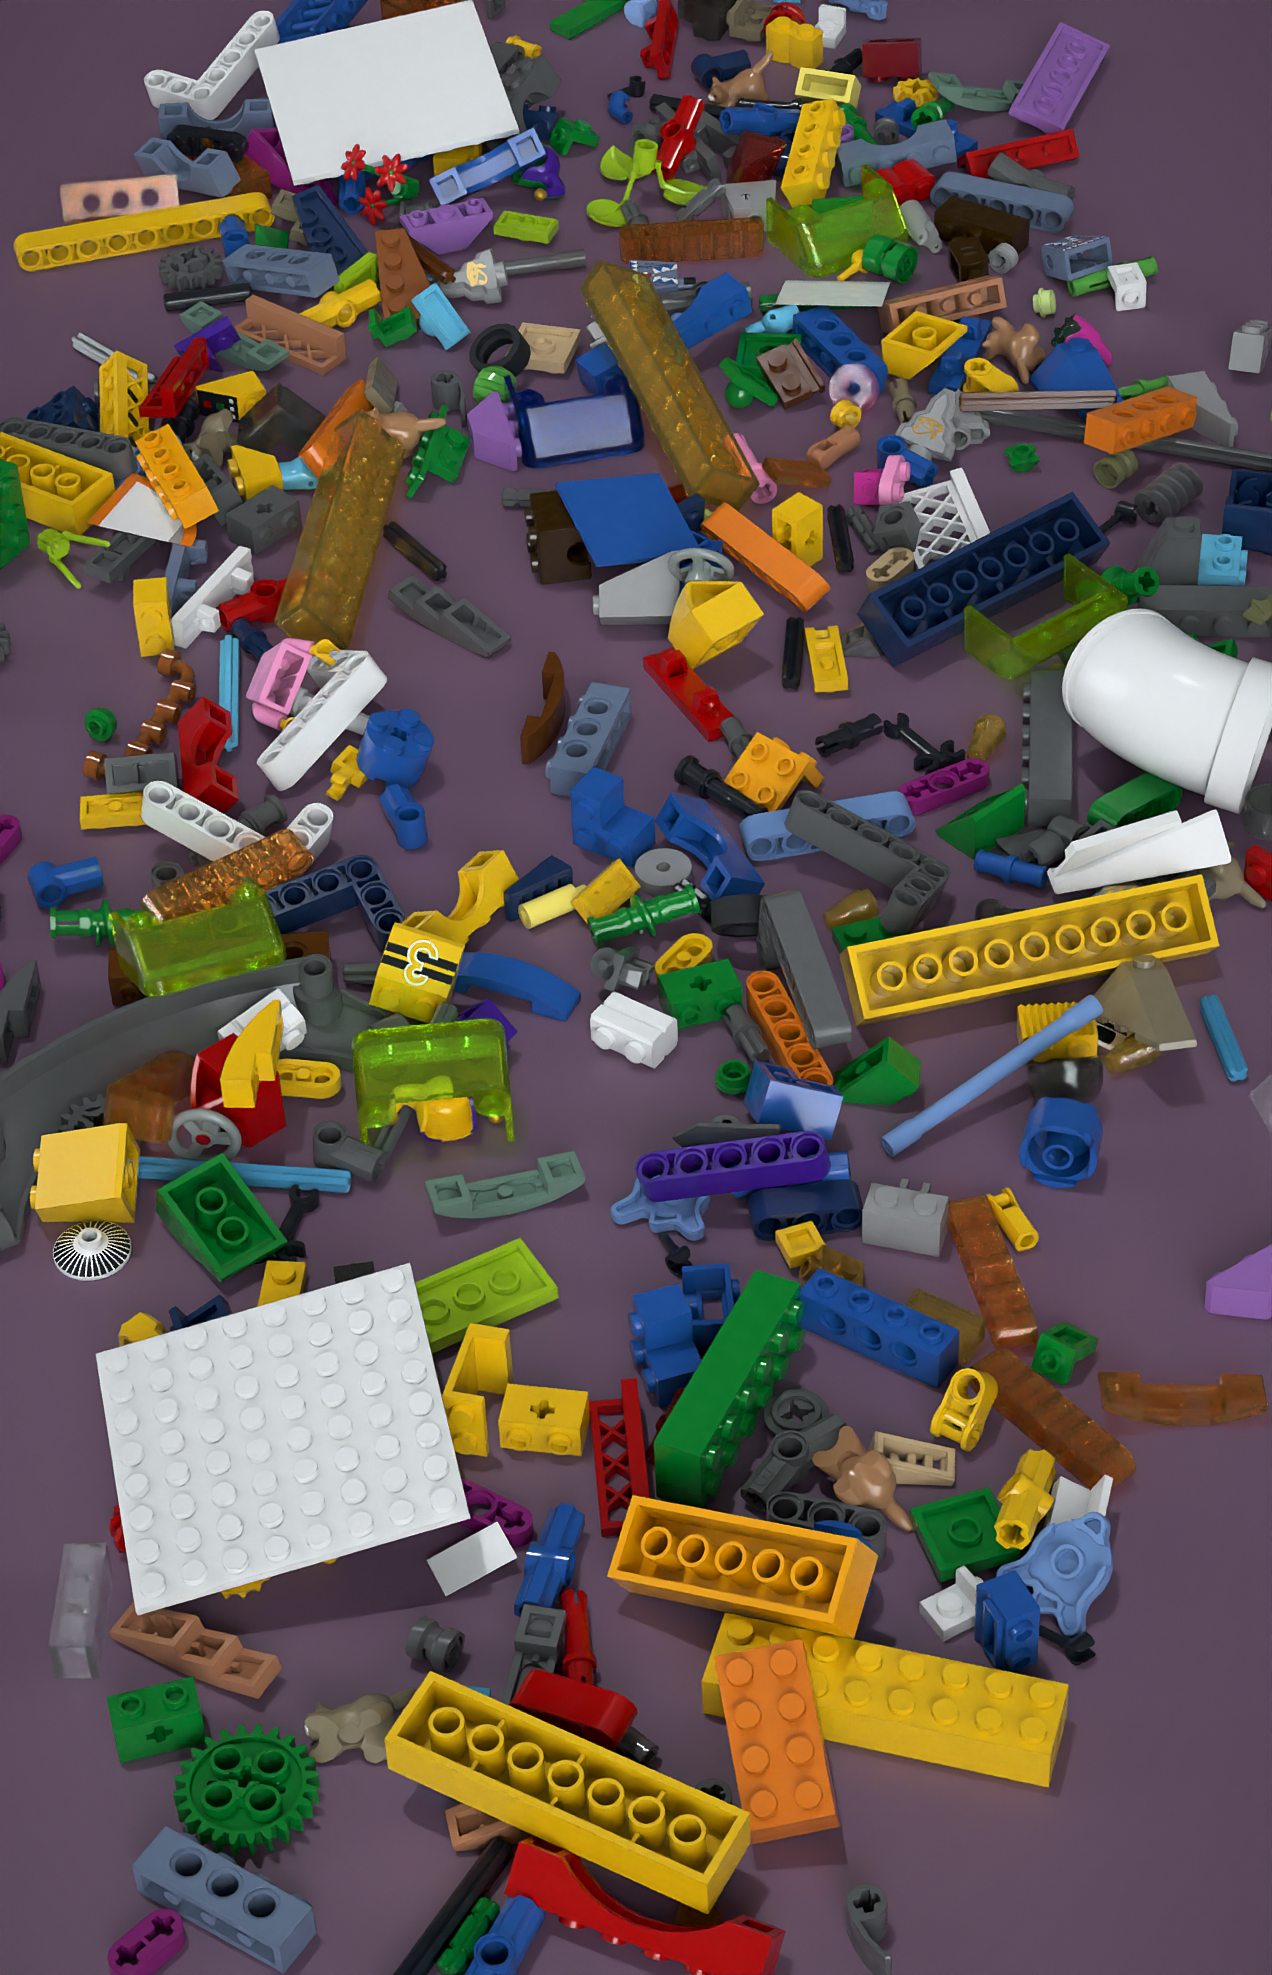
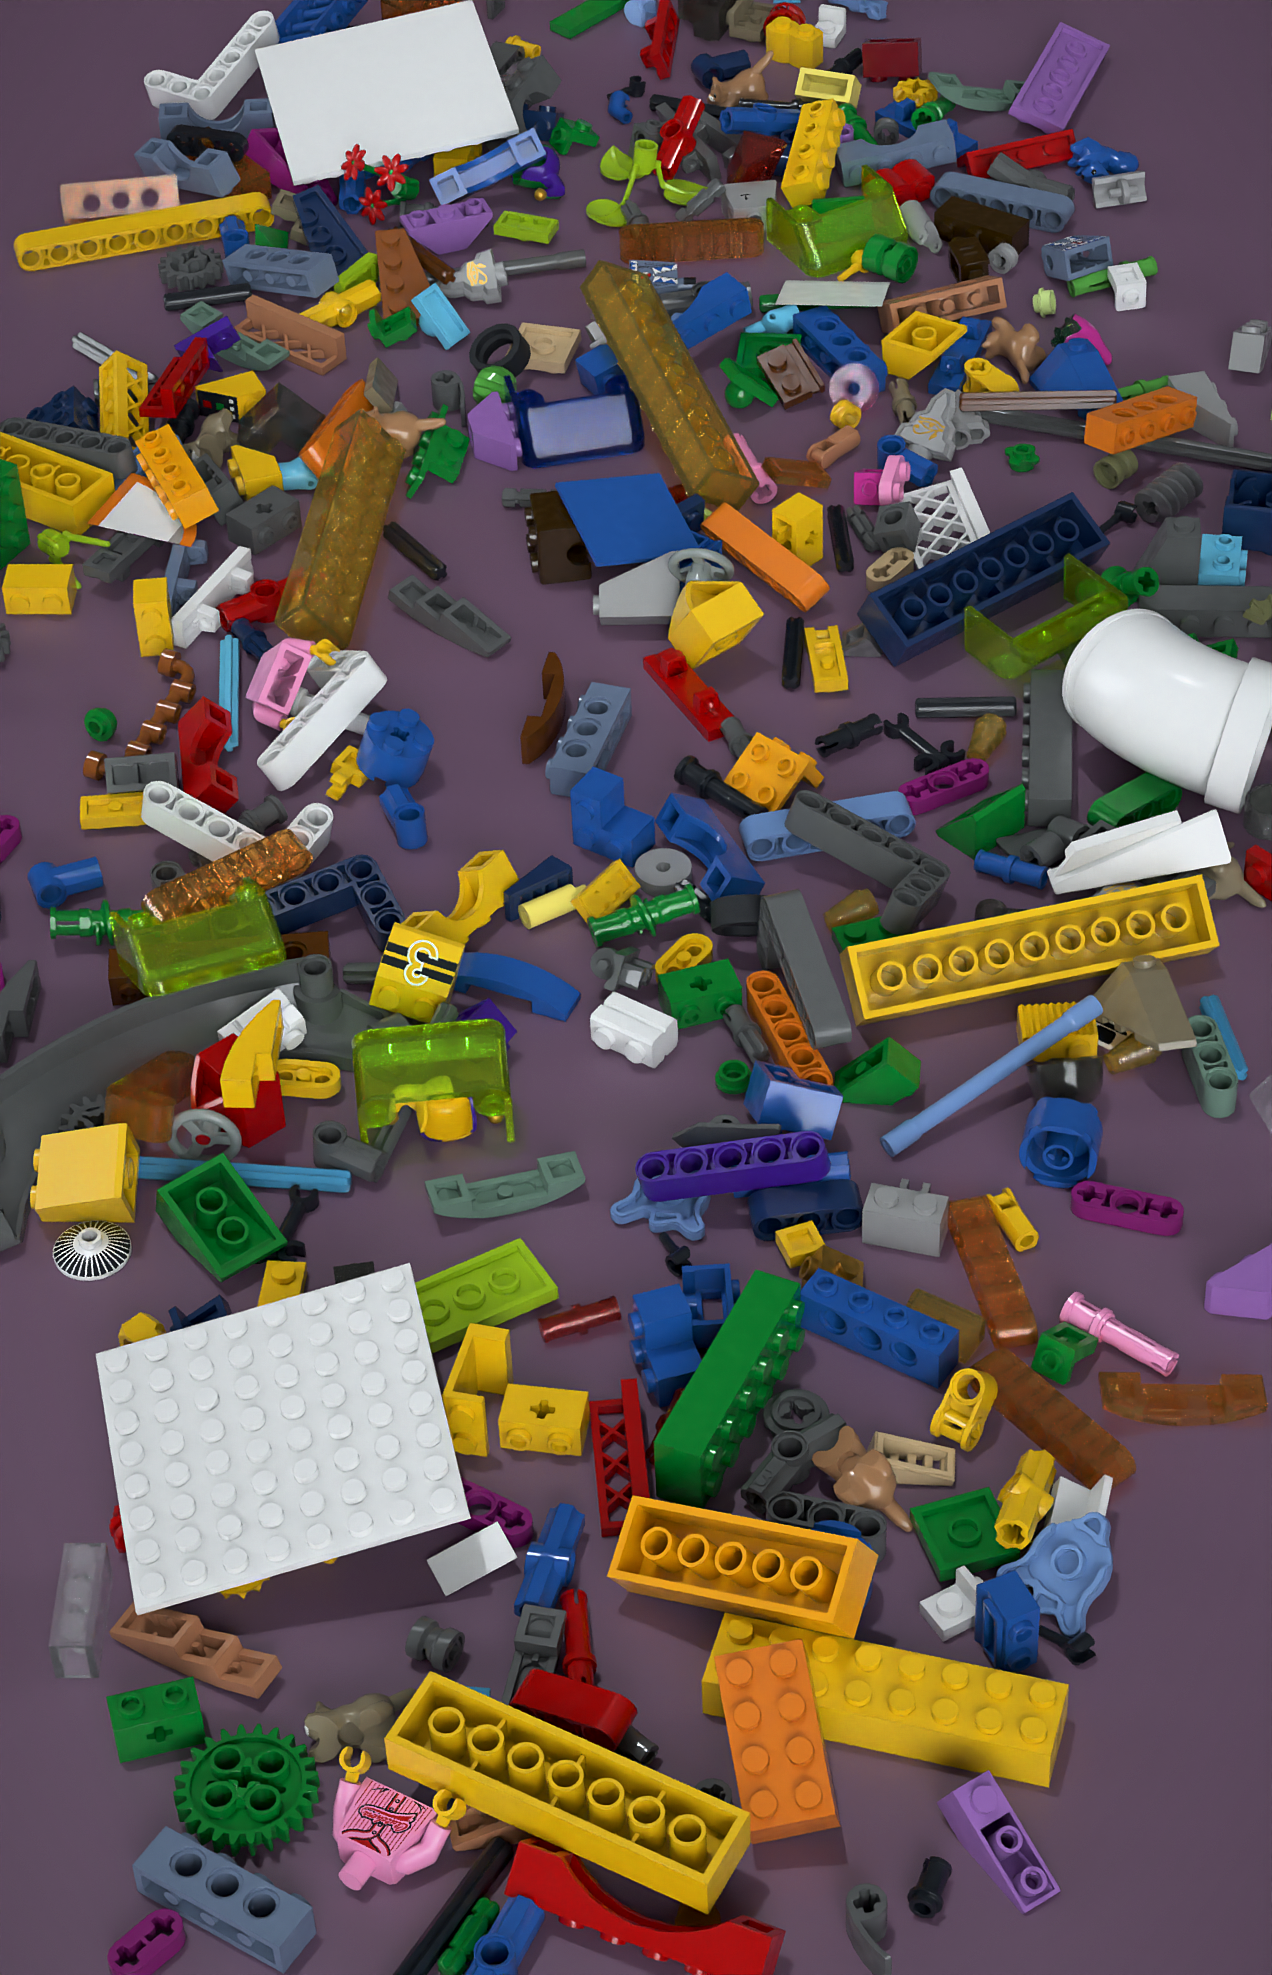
none -> yellow brick [2,564,77,614]
none -> bright pink torso [332,1746,467,1890]
none -> clear red pin [537,1295,622,1343]
none -> black pin [907,1856,952,1918]
none -> black axle [915,696,1017,718]
none -> medium lavender slope [936,1770,1061,1914]
none -> bright pink pin [1059,1292,1179,1377]
none -> blue animal [1067,137,1139,184]
none -> magenta beam [1070,1181,1184,1236]
none -> light grey hips [1092,170,1147,209]
none -> sand green beam [1181,1015,1238,1118]

